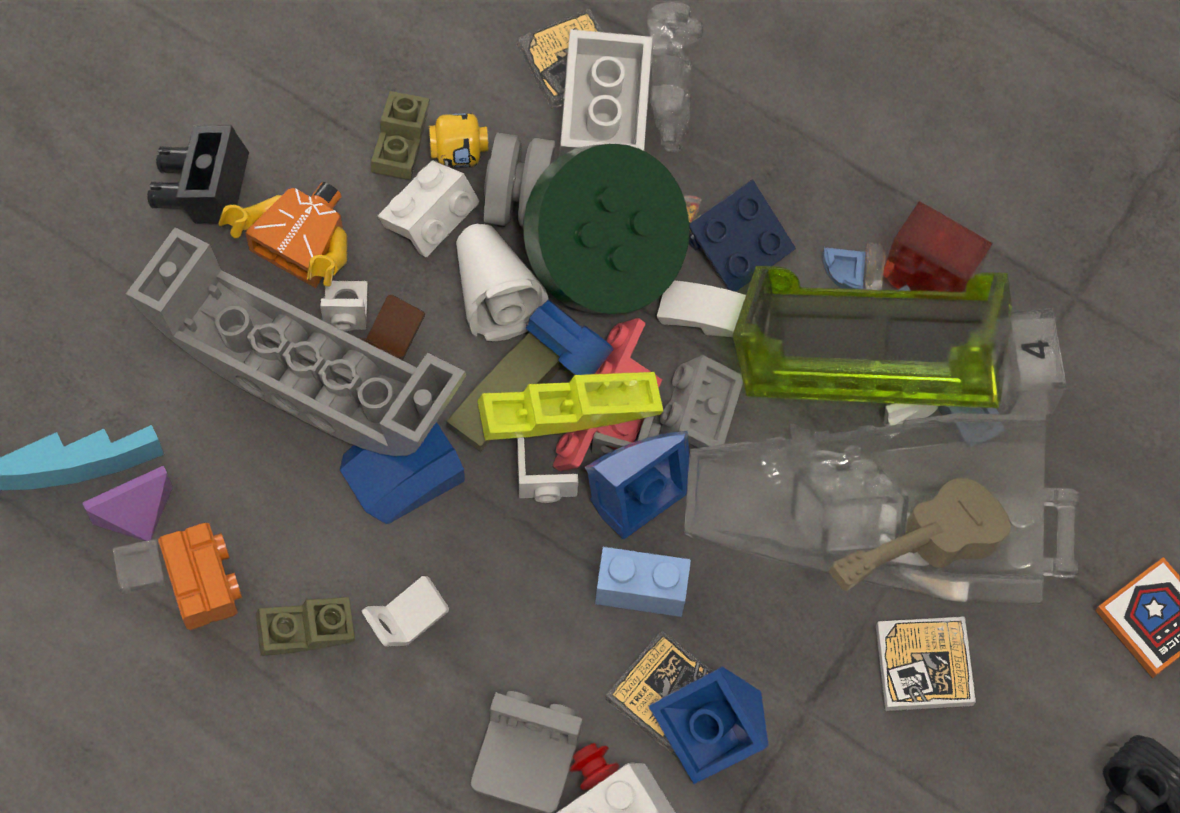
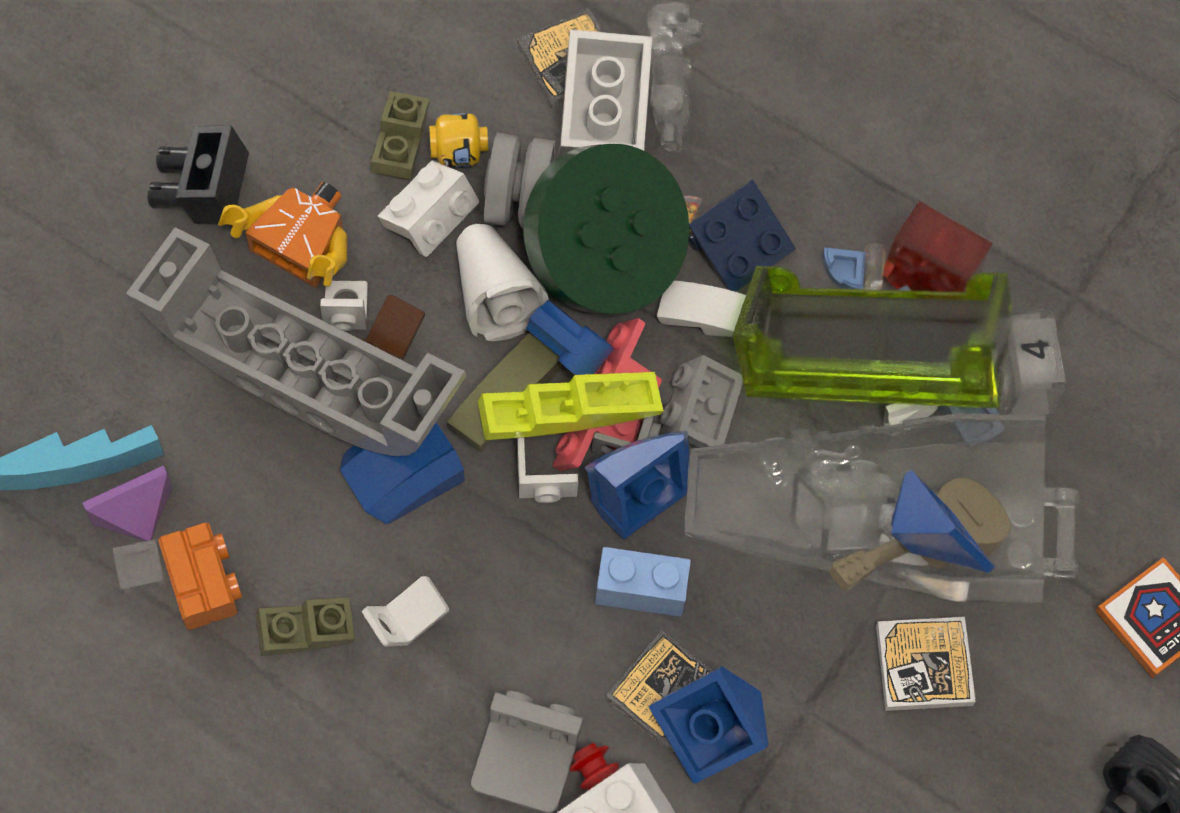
none -> blue slope [890,469,995,573]

